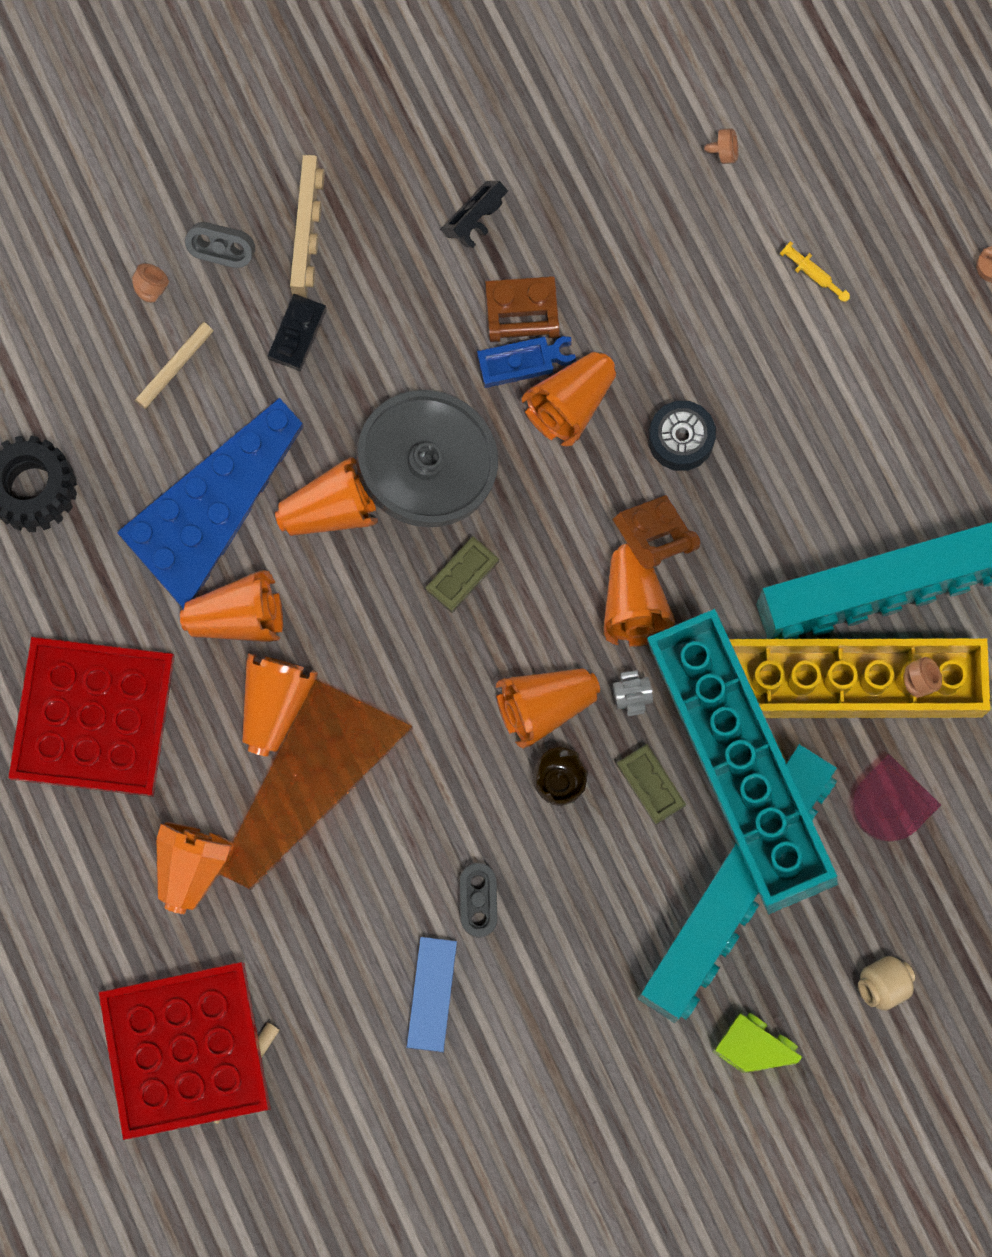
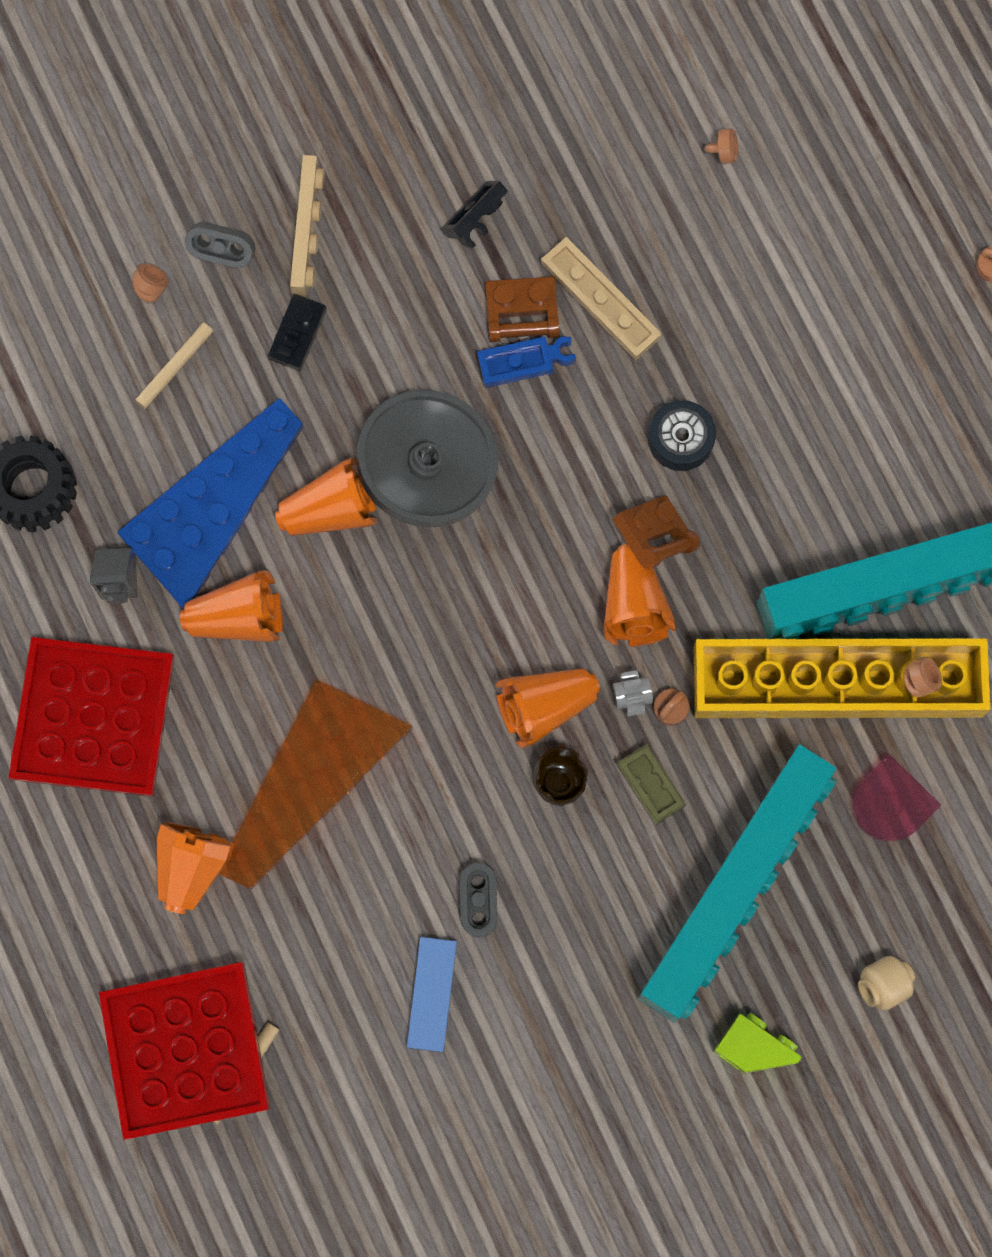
orange cone [242,653,318,757] -> none
olive plate [425,536,499,613] -> none
orange cone [522,352,616,447] -> none
teal brick [647,609,838,915] -> none
yellow piece [780,241,850,302] -> none
none -> dark grey slope [90,548,137,604]
none -> tan plate [541,237,662,360]
none -> nougat tile [653,689,690,726]

